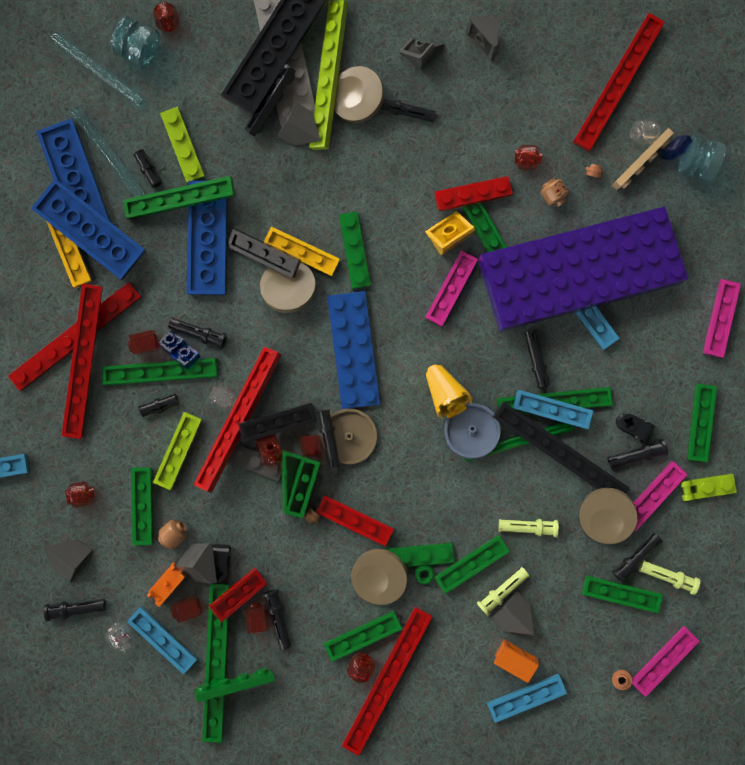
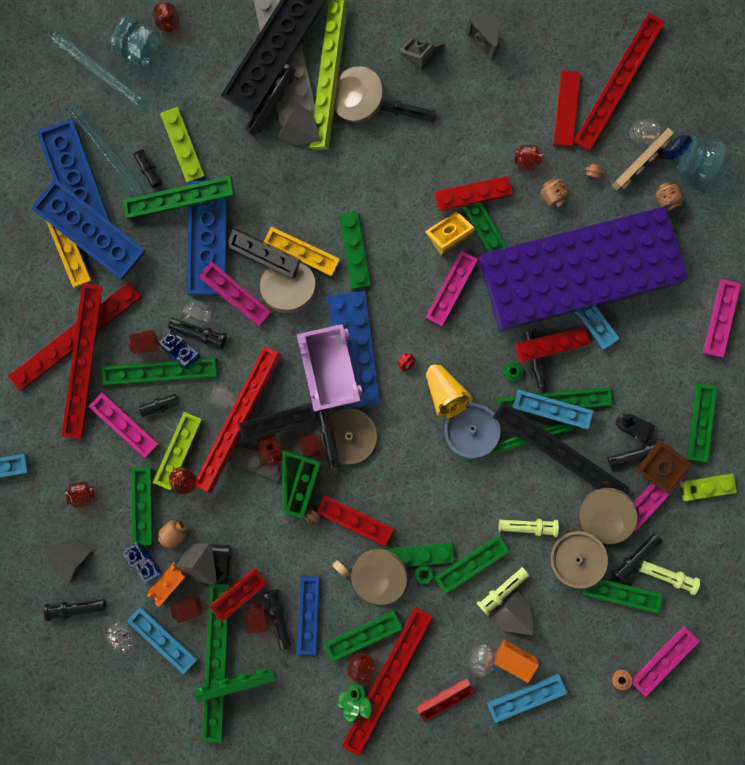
none -> dark pink plate [88,392,159,458]
none -> clear blue slope [122,542,162,584]
none -> clear red head [168,467,196,494]
none -> clear head [182,299,212,327]
none -> dark pink plate [199,261,271,327]
none -> lavender windscreen [296,324,363,412]
none -> blue tile [297,576,320,655]
none -> tan tile [332,560,350,579]
none -> green plate [337,683,372,724]
none -> red plate [397,353,415,372]
none -> red plate [416,679,476,722]
none -> clear head [468,645,496,676]
none -> green plate [503,362,523,381]
none -> red plate [514,326,591,363]
none -> dark tan piece [550,531,608,588]
none -> red tile [553,70,580,147]
none -> reddish brown plate [636,439,692,494]
none -> medium nougat head [655,182,684,212]

